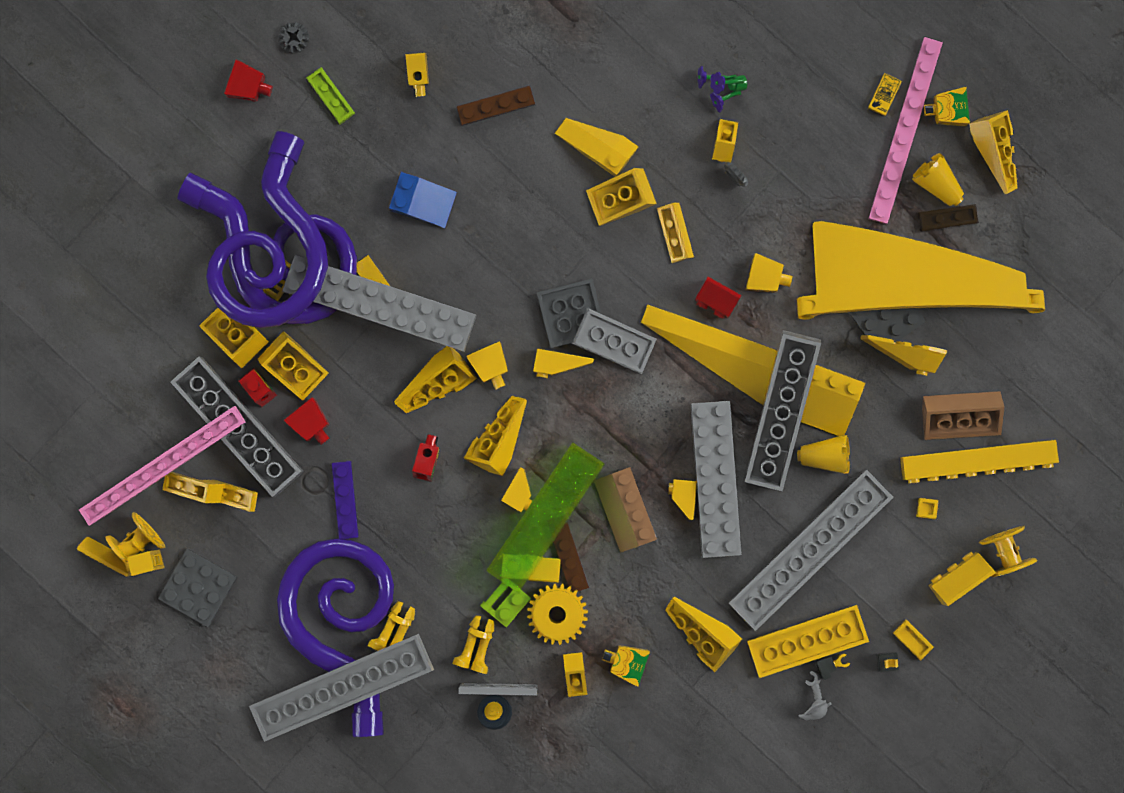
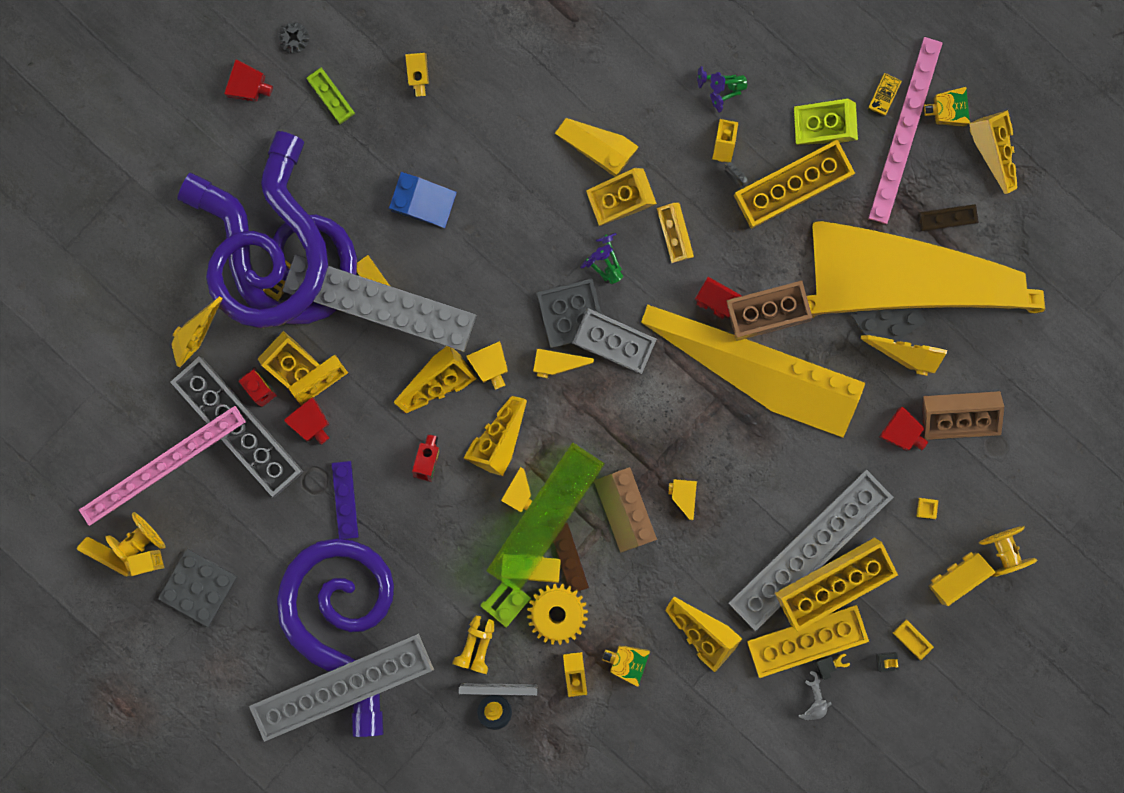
yellow bracket [162,472,258,512] -> none
yellow slope [199,308,269,369] -> none
yellow piece [368,601,415,651] -> none
reddish brown plate [457,86,535,126] -> none
light grey brick [690,401,742,558] -> none
yellow torso [745,253,793,293] -> none
light grey brick [745,330,821,491] -> none
yellow cone [797,435,850,474] -> none
yellow brick [900,440,1059,484] -> none
yellow cone [912,153,964,206] -> none
none -> yellow wedge [171,296,223,367]
none -> yellow slope [289,355,348,406]
none -> plant [580,233,623,284]
none -> medium nougat slope [727,281,813,341]
none -> yellow brick [734,140,855,229]
none -> yellow brick [775,538,898,632]
none -> neon yellow slope [794,99,858,145]
none -> red torso [879,407,928,451]

